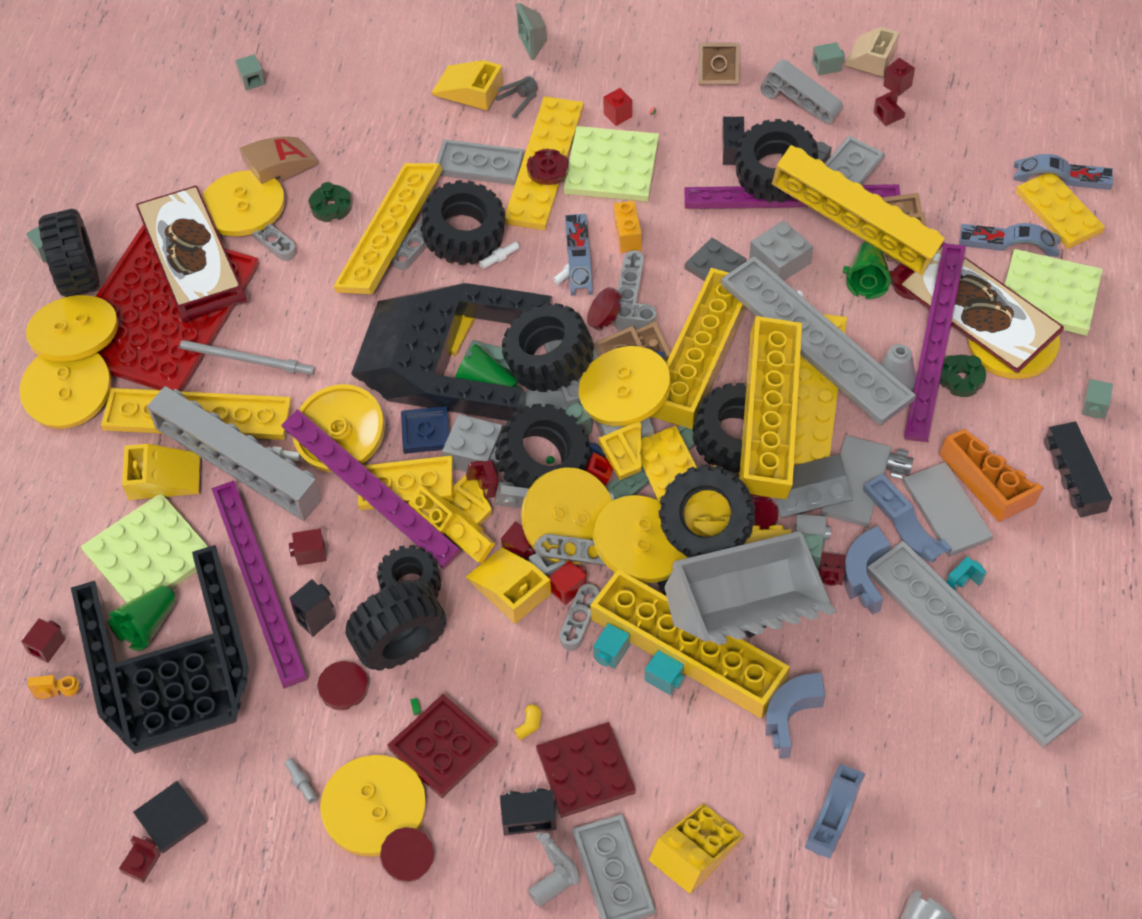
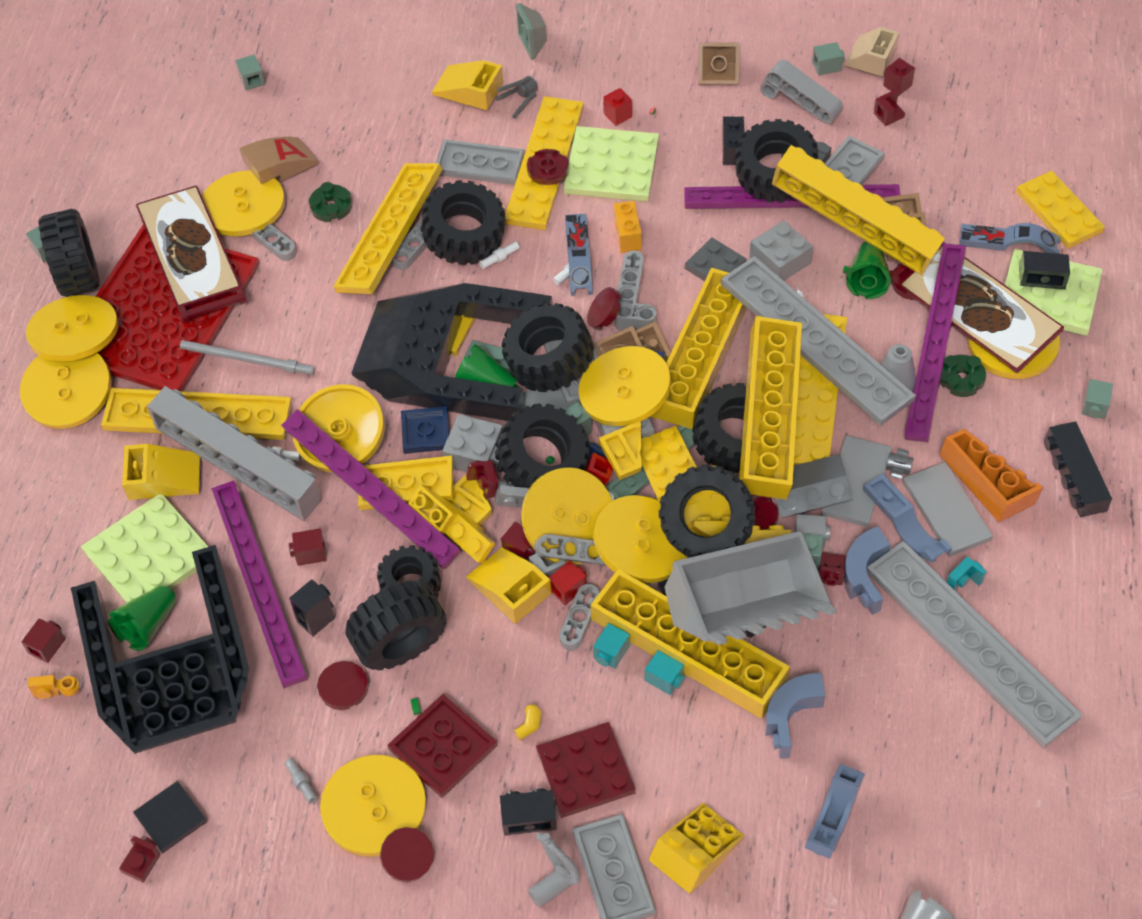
sand blue piece [1014,154,1113,190] -> none
none -> black brick [1019,251,1070,290]

